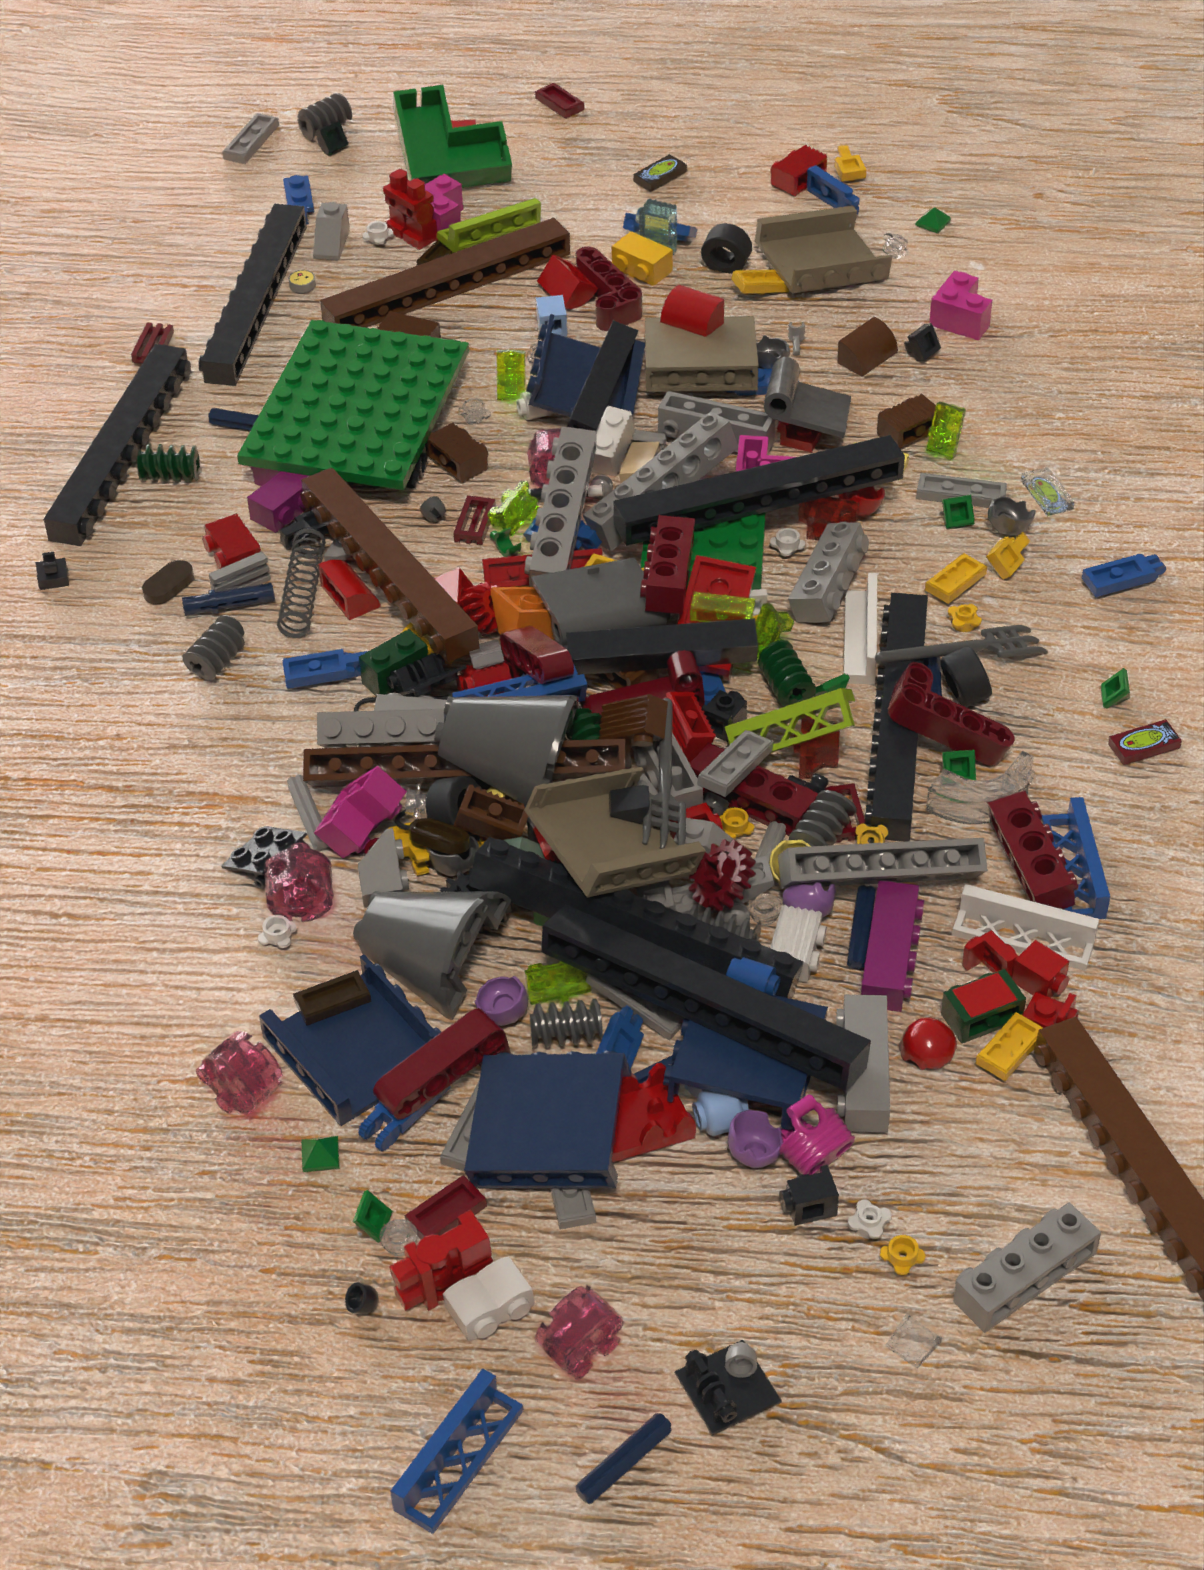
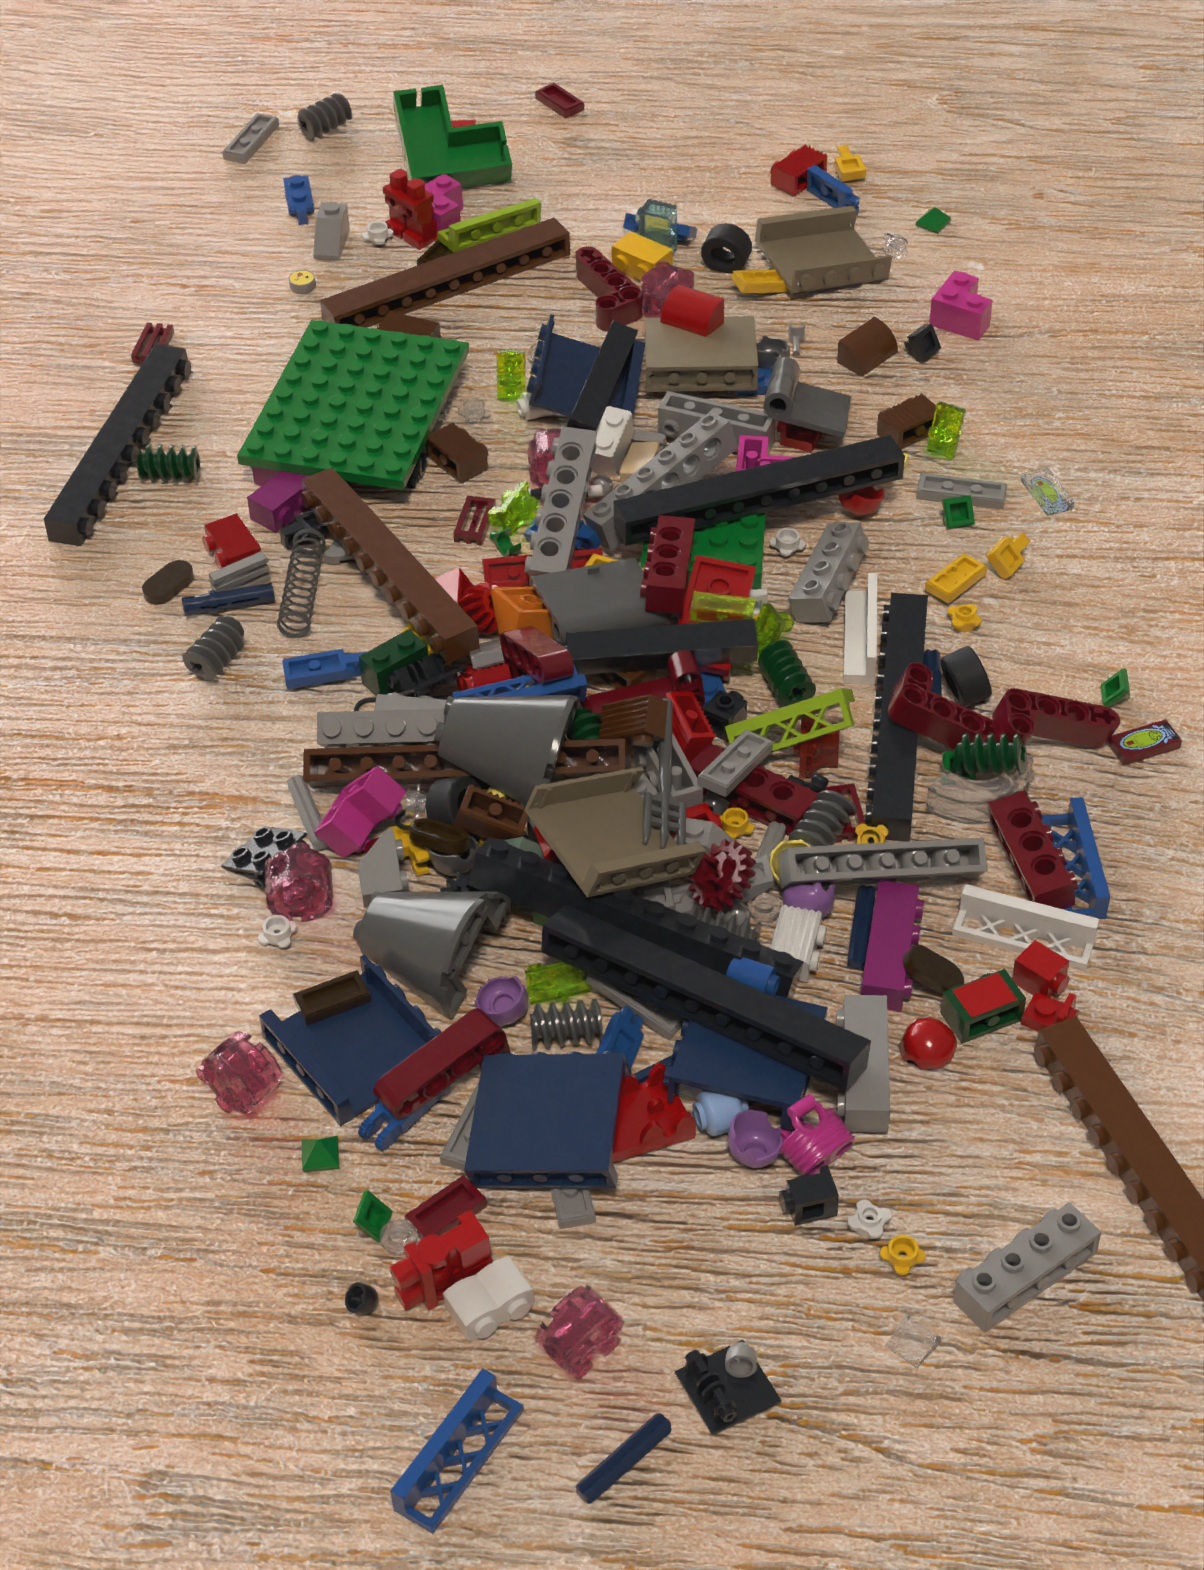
black tile [35,551,69,590] -> none
black brick [199,204,307,386] -> none
dark blue axle [208,408,259,431] -> none
black tile [315,120,349,154] -> none
red brick [318,559,381,620] -> none
dark grey hinge [420,496,446,522] -> none
light blue brick [536,295,567,337] -> none
red brick [537,255,598,309] -> none
black slope [609,785,650,824] -> none
tile [633,154,687,192] -> none
clear red brick [798,497,859,541] -> none
green slope [814,673,850,697] -> none
dark grey piece [875,625,1048,664] -> none
red bracket [962,930,1018,978] -> none
yellow plate [975,1012,1043,1081] -> none
flat silver hair [988,496,1036,536] -> none
blue hinge [1082,554,1166,597] -> none
none -> clear pink brick [641,261,694,318]
none -> dark brown tile [903,945,964,995]
none -> dark green piece [954,733,1027,775]
none -> dark red beam [992,688,1120,748]

